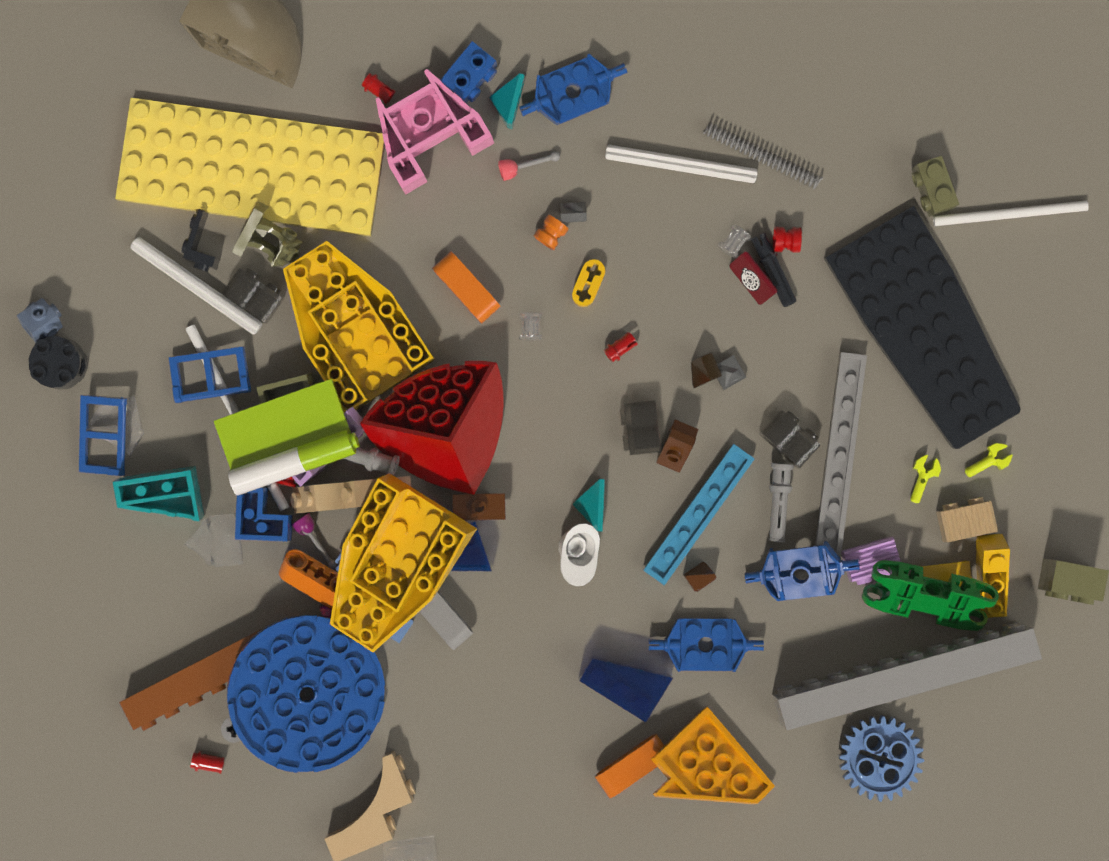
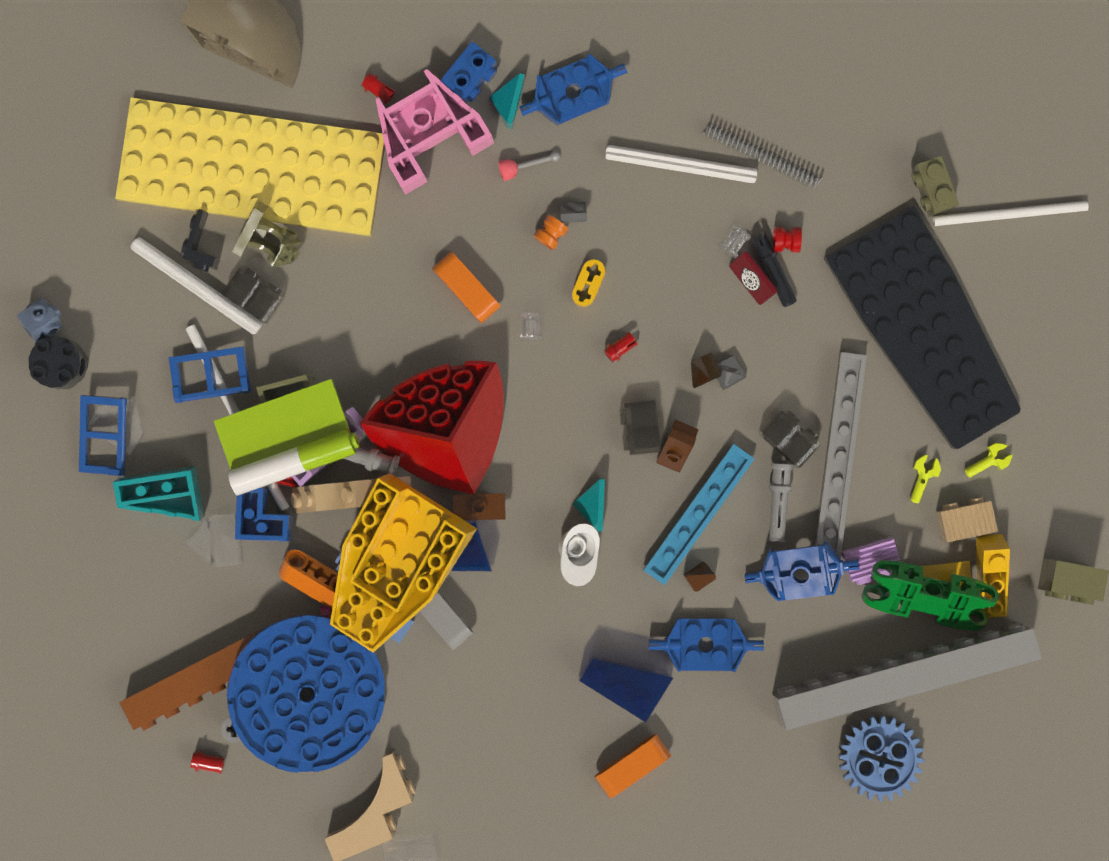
yellow wedge [283,241,435,413] -> none
hinge [292,513,338,570] -> none
light orange wing [651,707,775,804] -> none

